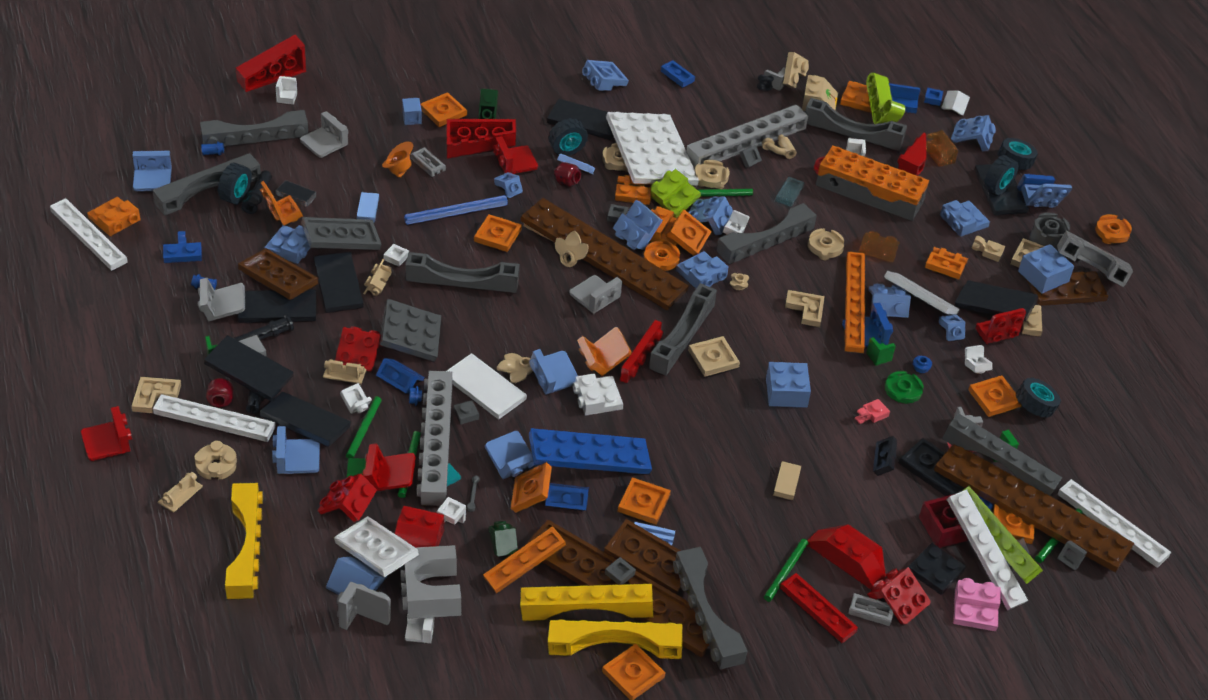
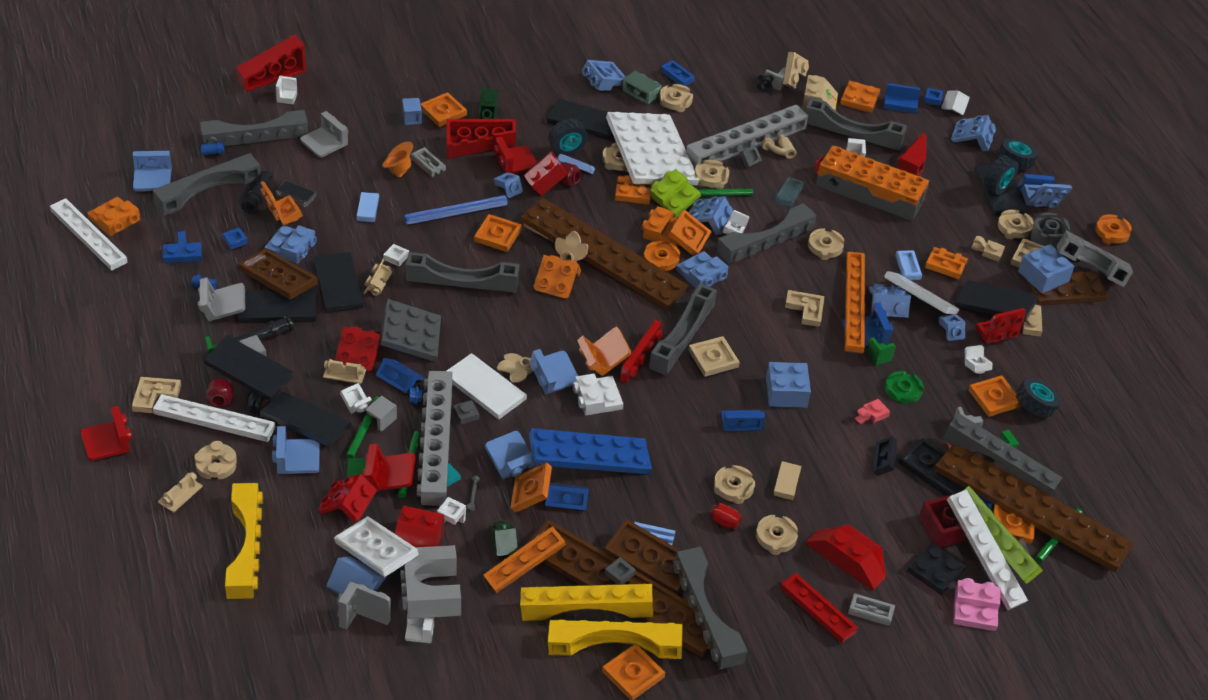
black wheel [218,162,252,205] -> none
dark grey plate [301,217,382,250] -> none
light grey bracket [570,275,622,314] -> none
dark grey plate [607,204,629,223] -> none
medium blue plate [613,200,663,250] -> none
orange plate [618,477,671,525] -> none
tan plate [730,273,749,290] -> none
green bar [764,539,808,602] -> none
clear orange bracket [859,231,900,262] -> none
lime beam [866,72,905,124] -> none
red bracket [867,567,930,625] -> none
blue plate [913,356,932,373] -> none
clear orange hinge [926,130,958,167] -> none
medium blue plate [940,200,990,237] -> none
white plate [1058,479,1171,568] -> none
dark grey plate [1058,540,1087,570] -> none
none -> blue plate [222,228,248,250]
none -> light grey panel [366,396,397,431]
none -> red slope [524,151,569,196]
none -> orange bracket [534,255,581,299]
none -> sand green brick [622,71,661,105]
none -> tan plate [659,84,693,112]
none -> red brick [710,503,742,530]
none -> tan plate [714,465,755,504]
none -> blue panel [721,410,765,431]
none -> tan plate [755,515,798,555]
none -> light blue tile [895,250,922,280]
none -> tan plate [997,210,1034,240]

